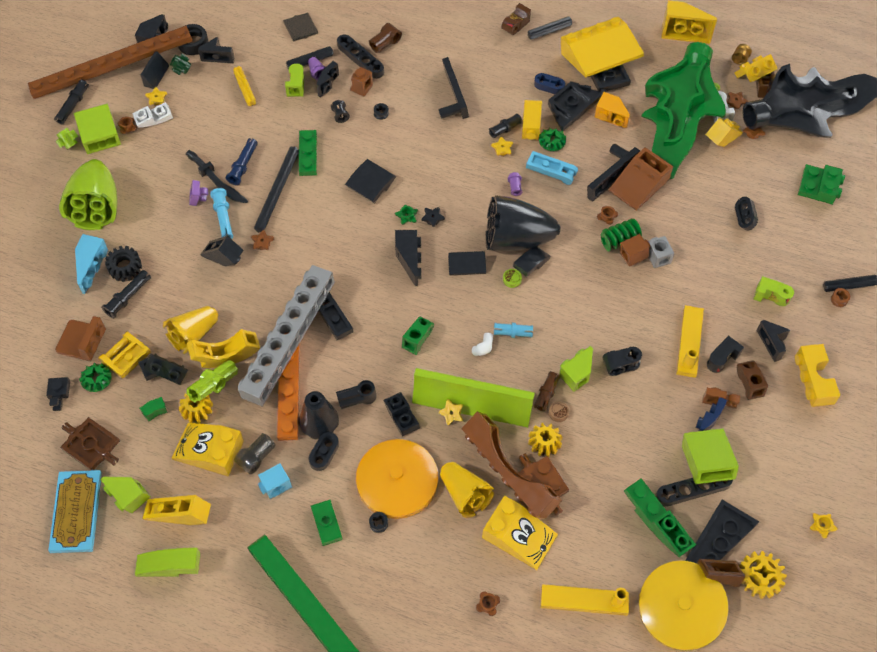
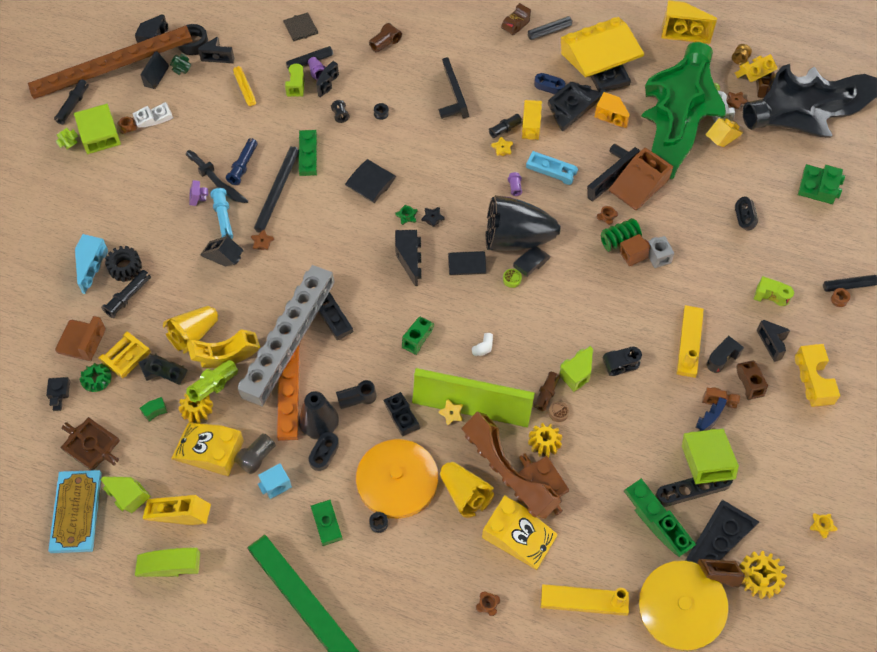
lime cylinder [59,159,117,230] -> none
yellow plate [145,87,167,105] -> none
black beam [337,34,384,79] -> none
dark orange brick [350,67,373,97] -> none
medium azure pin [494,322,533,338] -> none
green gear [539,127,566,151] -> none
dark orange plate [743,127,765,139] -> none

